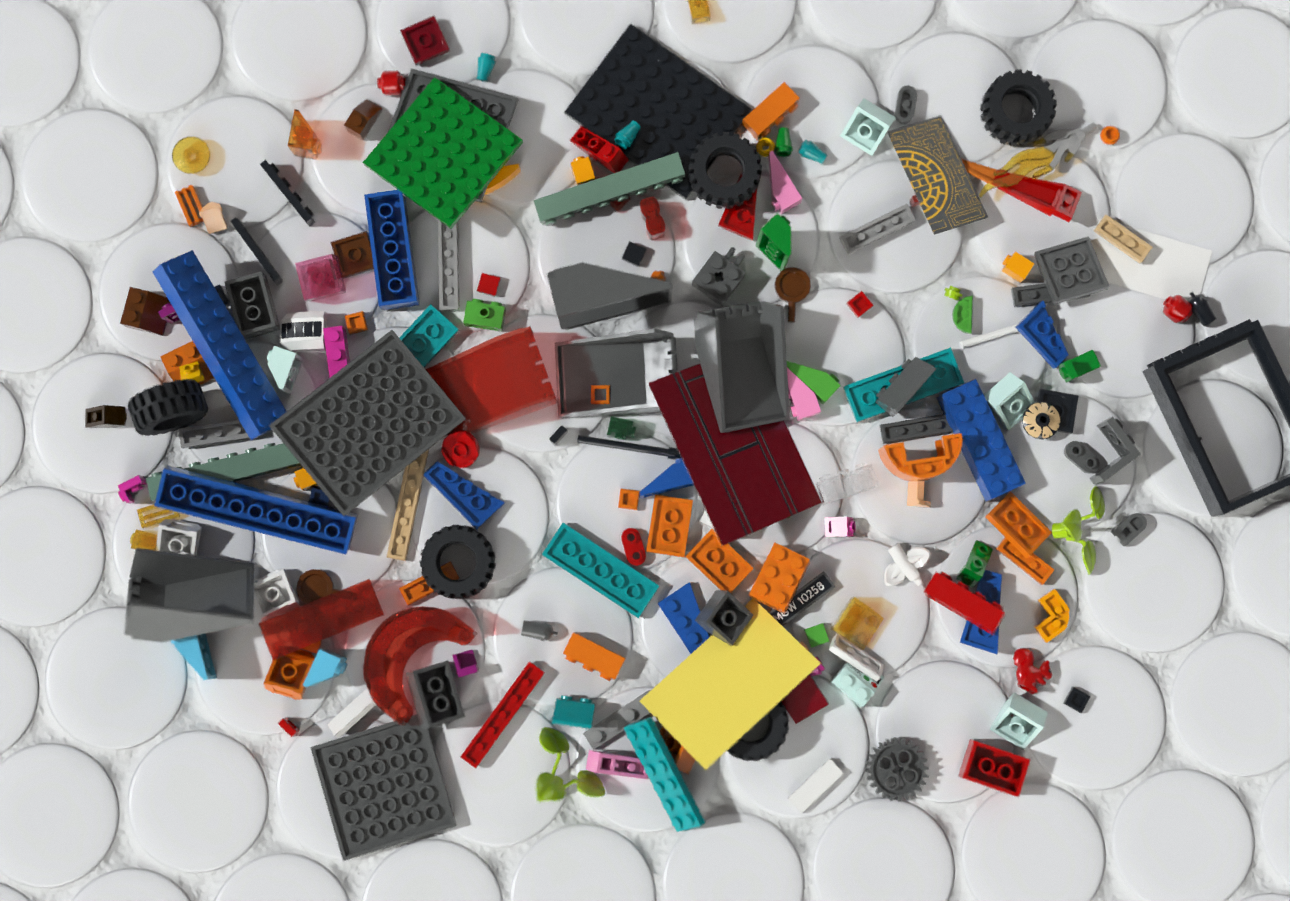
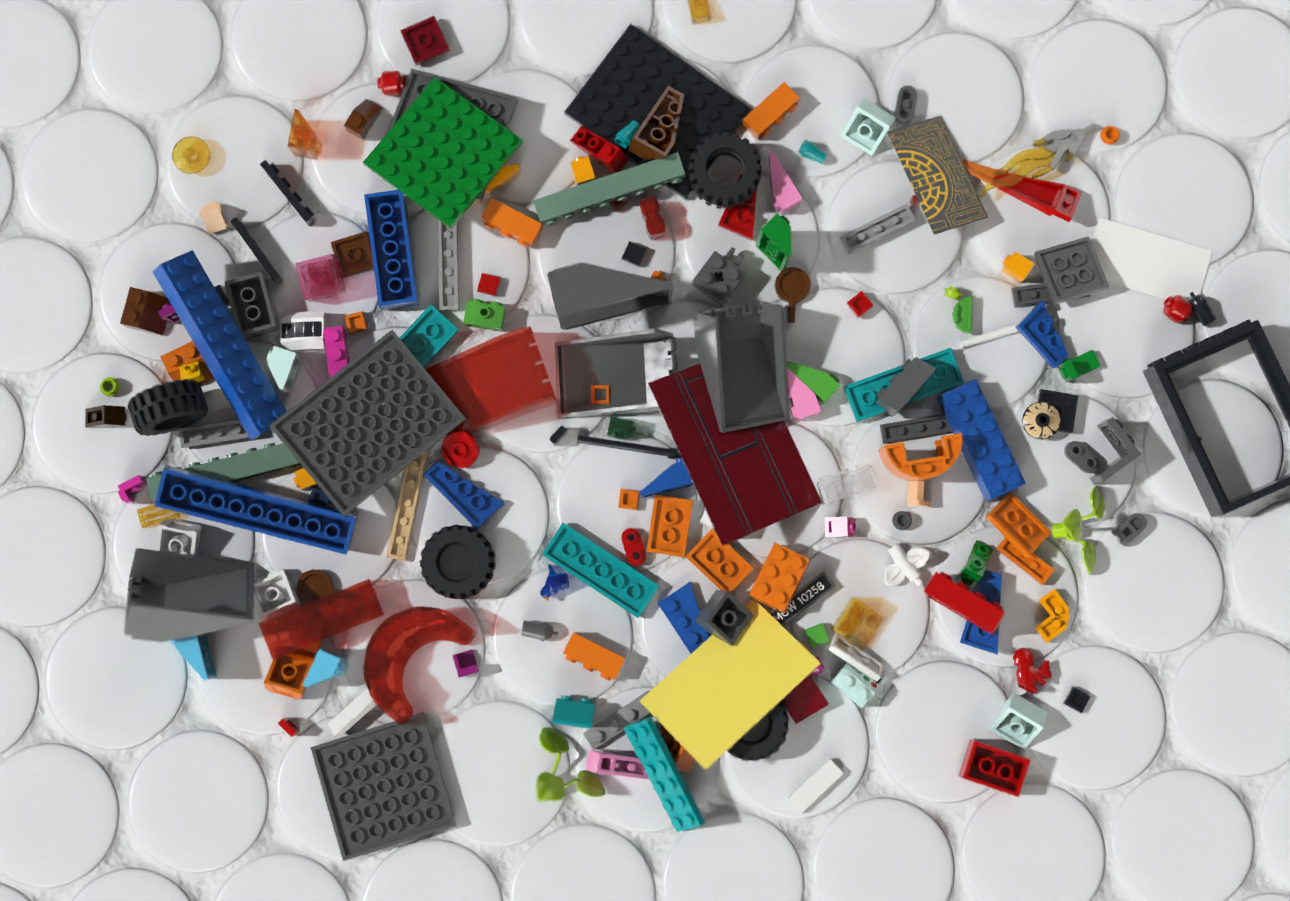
clear yellow brick [130,529,158,551] -> none
orange tile [175,184,204,227] -> none
orange tile [399,561,460,606] -> none
dark grey brick [405,660,465,730] -> none
red plate [460,661,545,768] -> none
teal cone [477,53,496,82] -> none
yellow plate [756,138,775,157] -> none
green cone [774,127,793,157] -> none
dark grey gear [865,737,929,802] -> none
black tyre [980,69,1057,146] -> none
light aqua slope [984,372,1035,431] -> none
tan plate [1093,214,1152,264] -> none
none -> lime plate [100,377,120,397]
none -> orange brick [481,198,543,248]
none -> clear blue animal [540,564,569,601]
none -> reddish brown wedge [629,86,684,160]
none -> dark grey plate [892,511,912,530]

